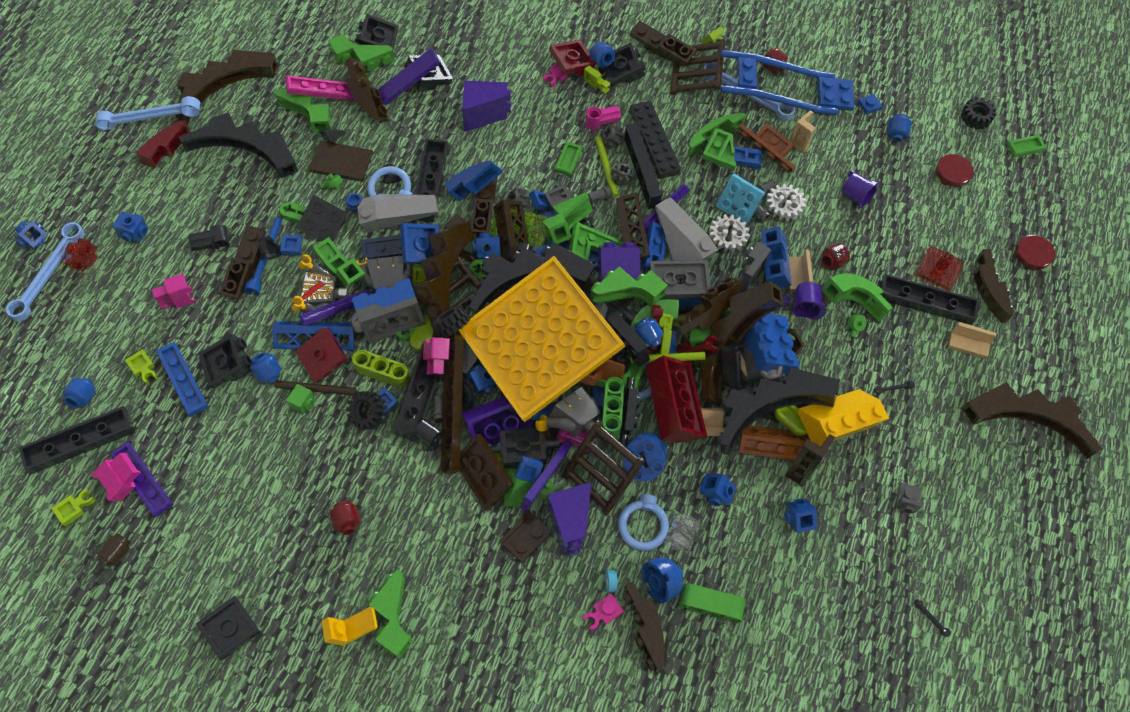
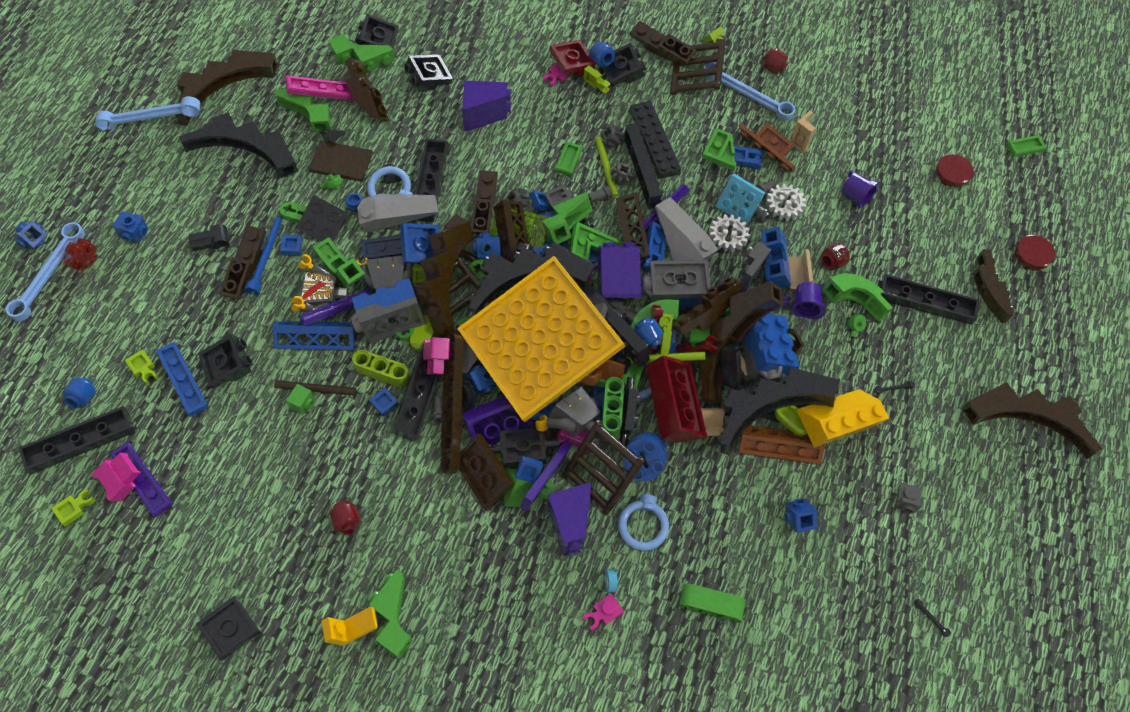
dark brown brick [97,533,131,567] -> none
dark red slope [136,120,190,168] -> none
dark pink piece [152,274,196,309] -> none
blue head [250,352,281,383] -> none
black tile [259,236,281,260] -> none
dark red plate [295,327,348,383] -> none
black tyre [346,391,387,429] -> none
dark purple tile [378,48,441,105] -> none
black piece [414,419,443,452] -> none
black tyre [431,304,470,338] -> none
blue slope [445,160,503,201] -> none
dark brown plate [499,511,552,564] -> none
dark pink piece [585,106,621,130] -> none
bright green arch [590,266,668,307] -> none
dark brown slope [623,581,664,675] -> none
blue cylinder [641,557,683,604] -> none
clear wheel [663,513,701,554] -> none
bright green slope [687,113,746,157] -> none
blue brick [699,473,736,506] -> none
blue plate [720,50,855,115] -> none
dark brown fence [785,434,835,487] -> none
blue plate [858,94,883,115] -> none
blue head [887,114,912,142] -> none
clear red tile [915,245,965,291] -> none
tan panel [948,322,996,359] -> none
black tyre [961,97,997,129] -> none

